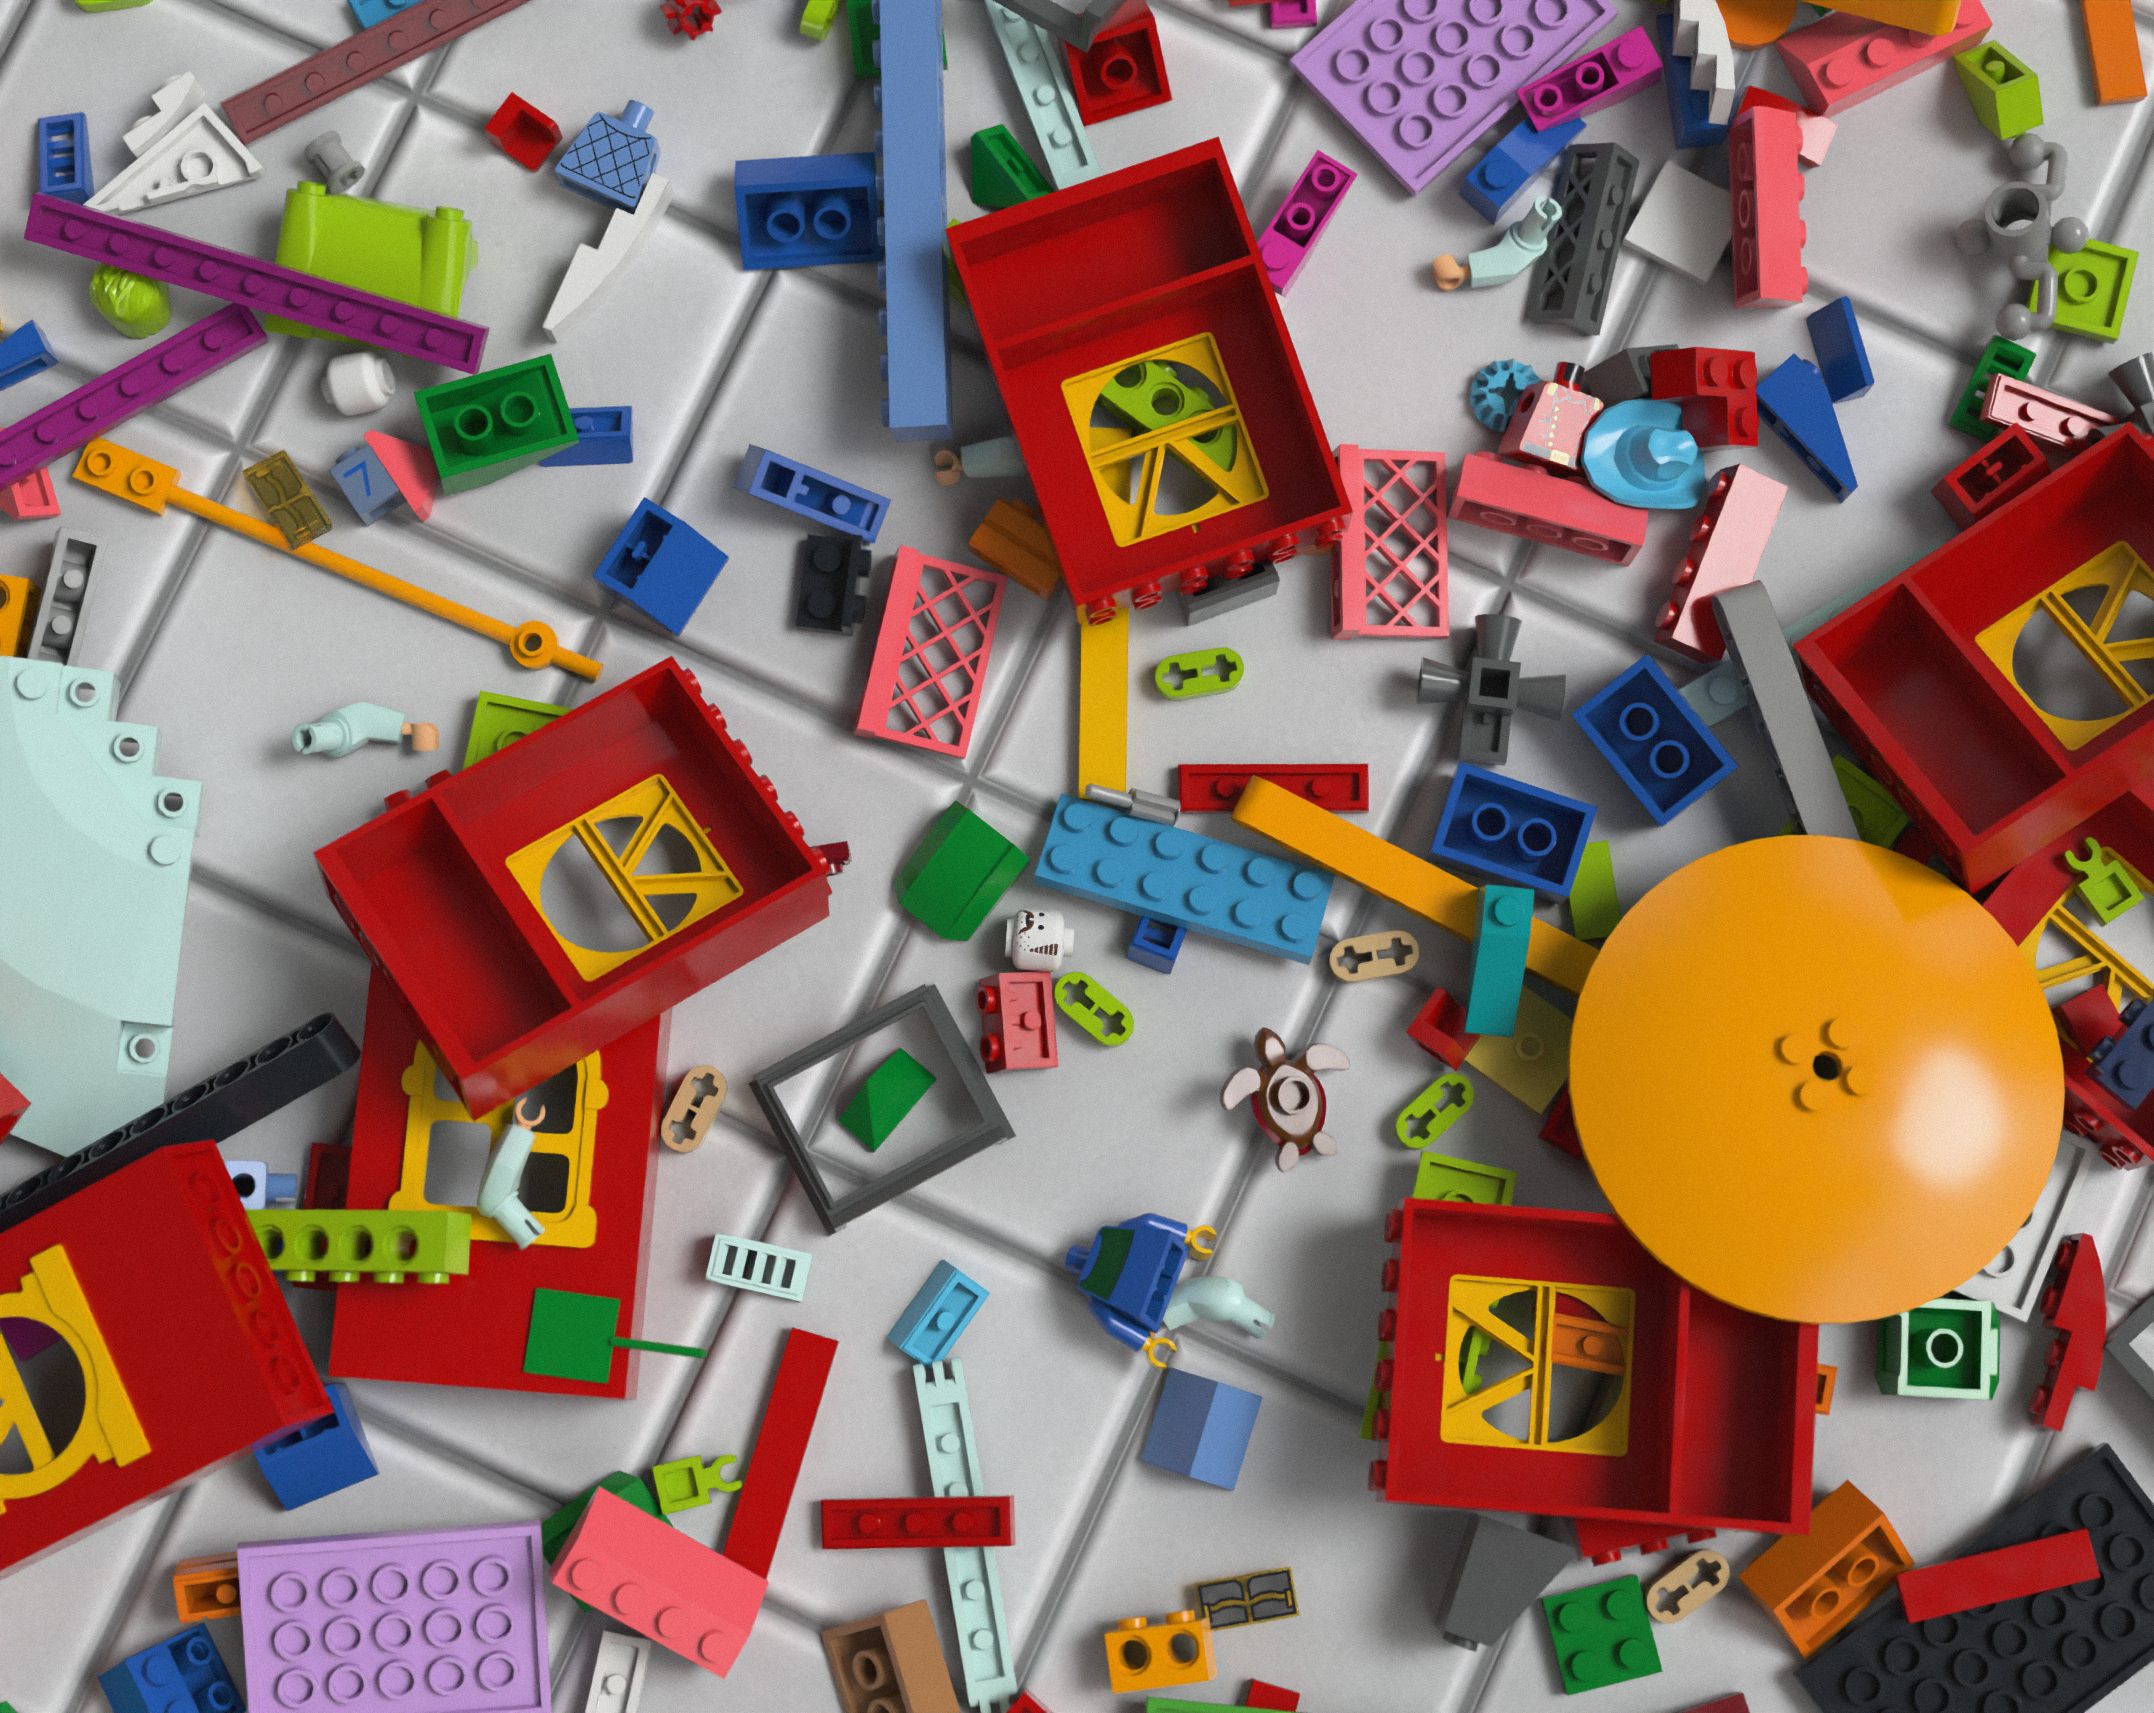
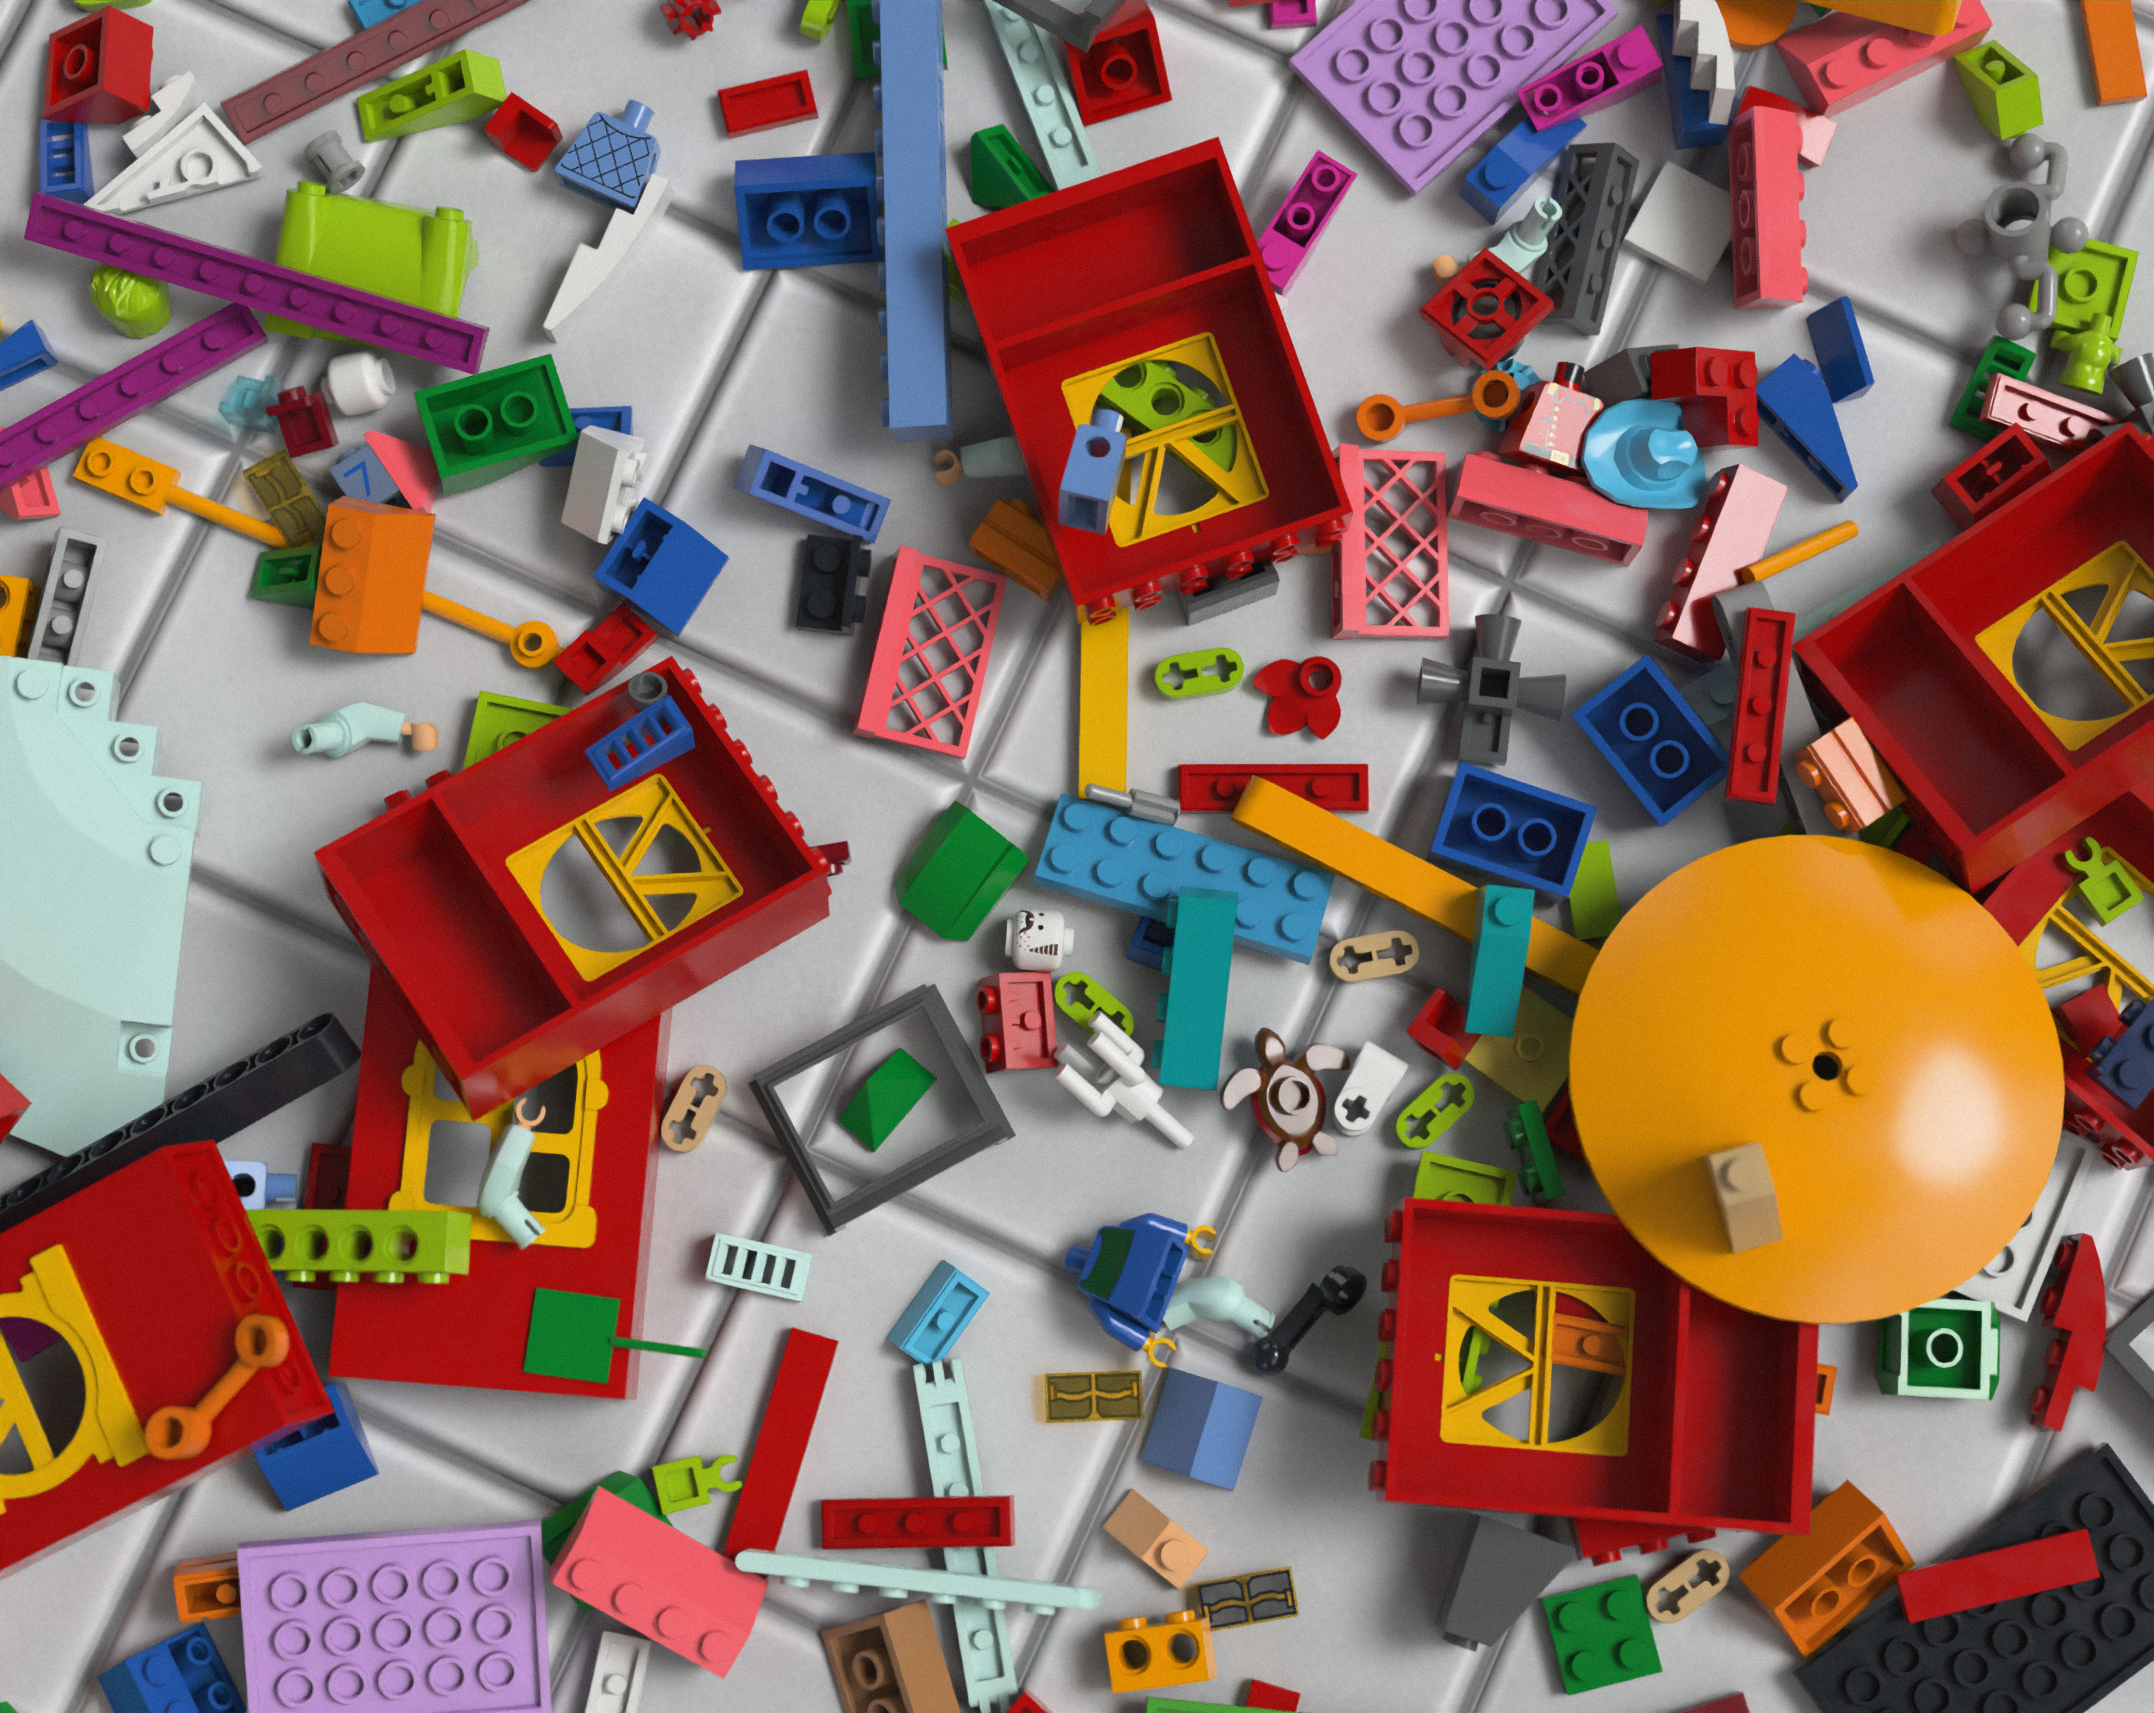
none -> red slope [43,5,154,125]
none -> orange piece [145,1315,289,1459]
none -> clear light blue panel [218,375,286,435]
none -> green slope [251,544,323,610]
none -> dark red bracket [265,386,339,458]
none -> orange slope [309,496,436,654]
none -> lime slope [357,49,507,143]
none -> red slope [553,602,658,696]
none -> white slope [561,425,649,545]
none -> blue slope [585,695,695,792]
none -> dark grey hinge [628,672,667,713]
none -> red tile [717,69,819,139]
none -> light aqua hinge [735,1549,1102,1615]
none -> clear yellow tile [1045,1370,1144,1423]
none -> white plant [1053,1011,1194,1150]
none -> medium blue torso [1058,409,1127,535]
none -> light nougat slope [1103,1489,1209,1589]
none -> teal brick [1151,886,1238,1091]
none -> black piece [1251,1265,1367,1375]
none -> red plate [1253,656,1342,740]
none -> white piece [1331,1041,1410,1137]
none -> orange piece [1356,370,1521,442]
none -> red piece [1419,248,1554,371]
none -> green plate [1503,1100,1565,1204]
none -> tan slope [1704,1142,1783,1253]
none -> red tile [1724,607,1796,806]
none -> light orange bar [1742,520,1858,584]
none -> orange brick [1794,717,1907,836]
none -> lime piece [2049,313,2123,395]

